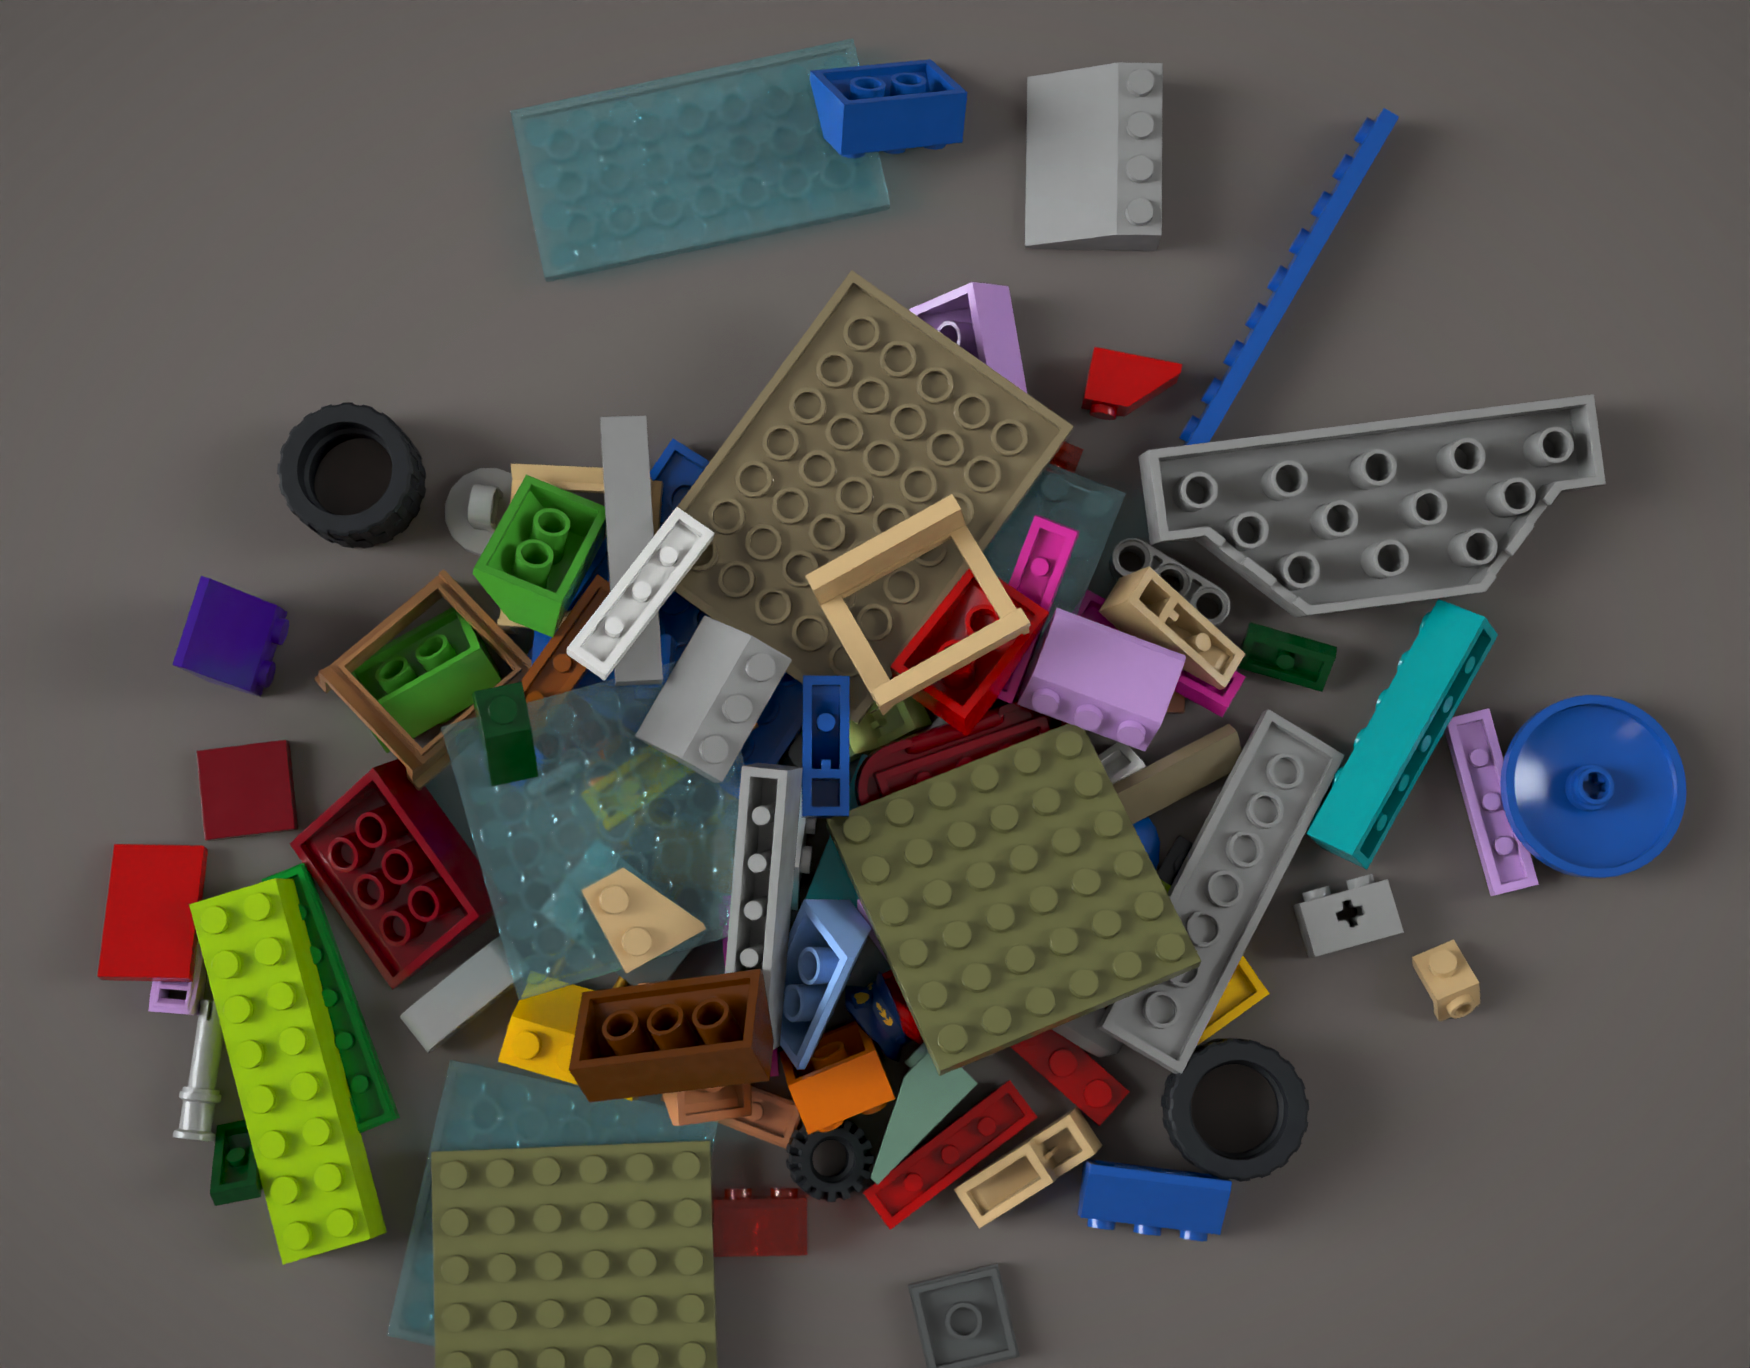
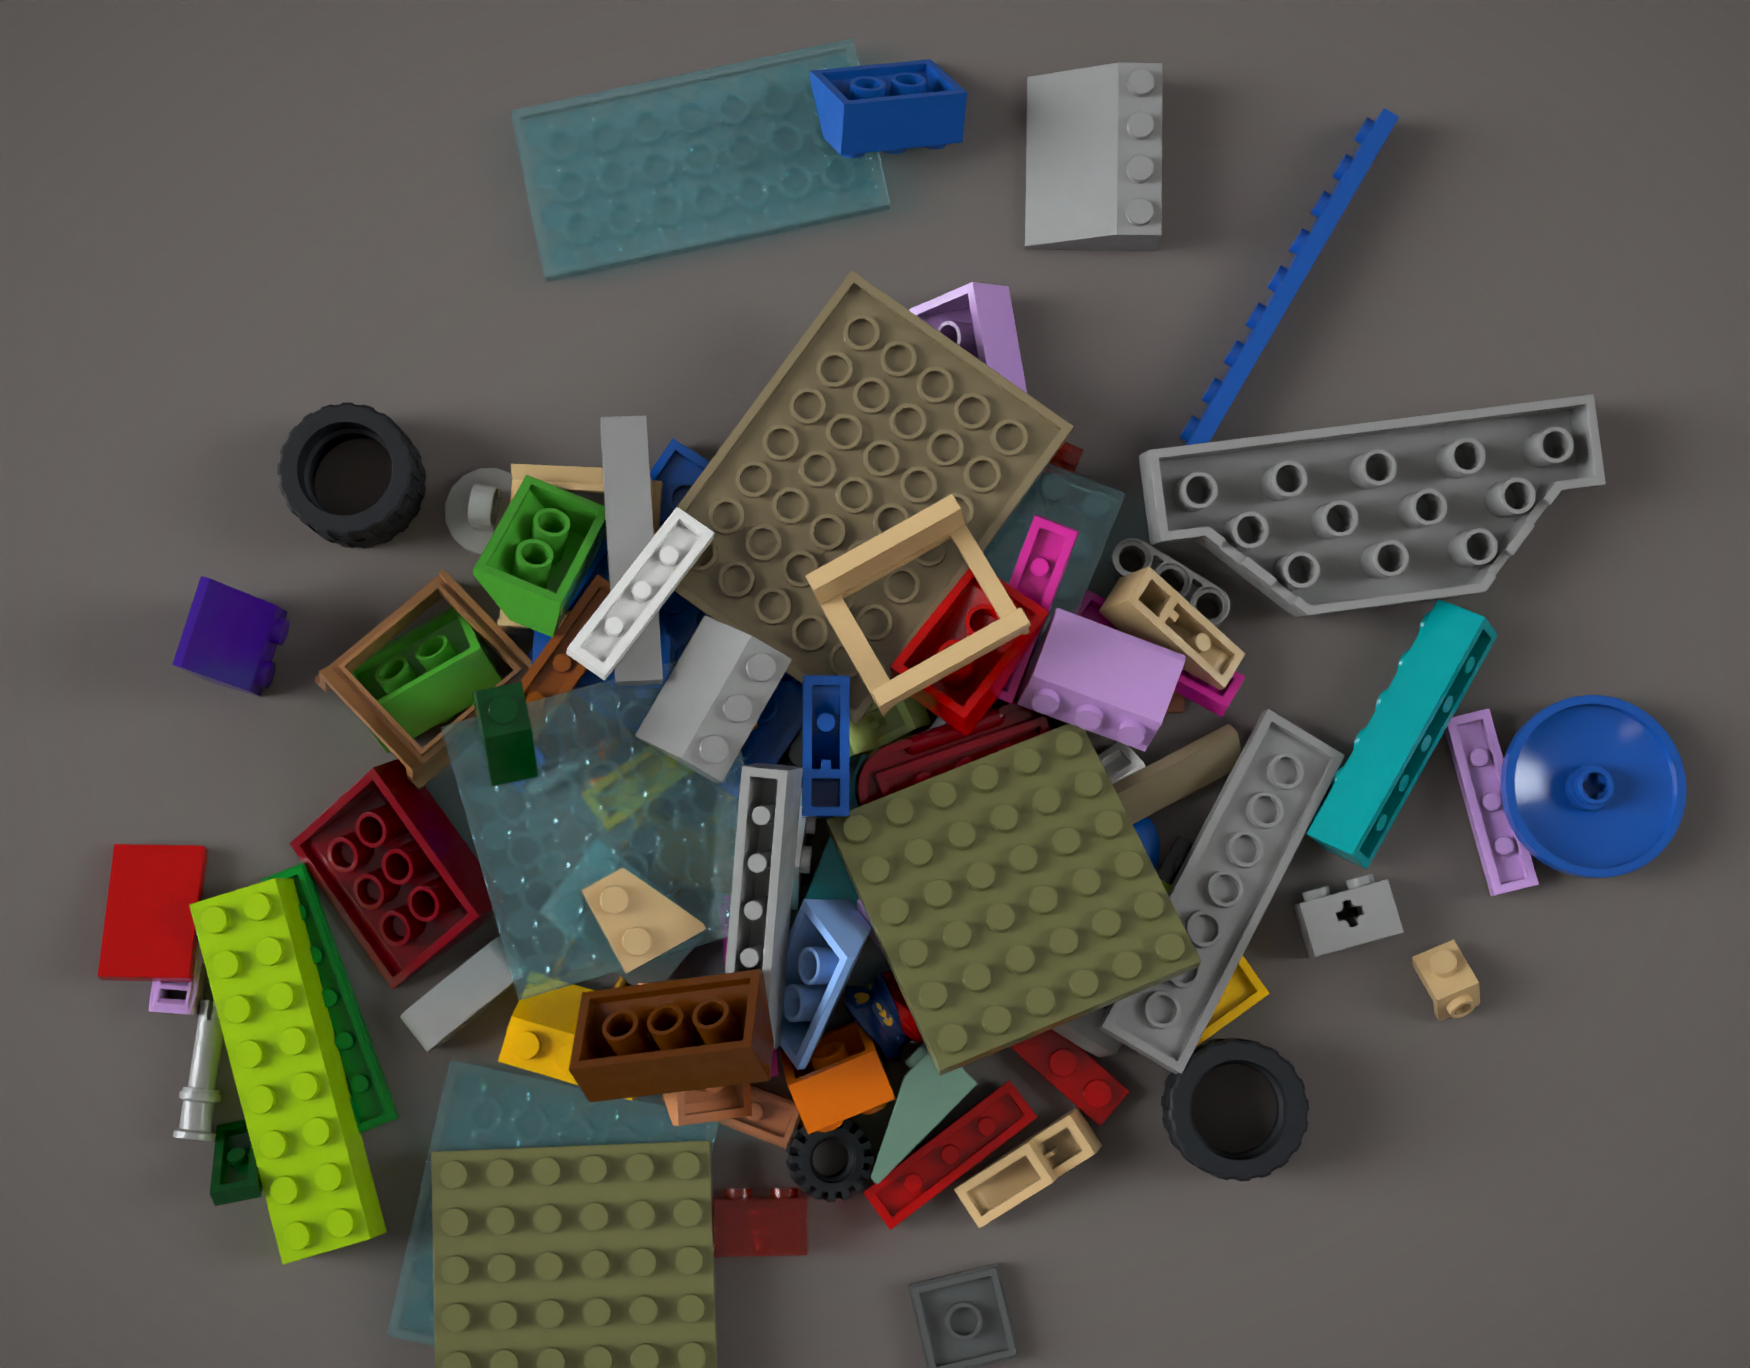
dark red tile [196,740,298,841] -> none
blue slope [1077,1159,1232,1241] -> none
red slope [1081,347,1183,420] -> none
dark green plate [1237,622,1337,692] -> none

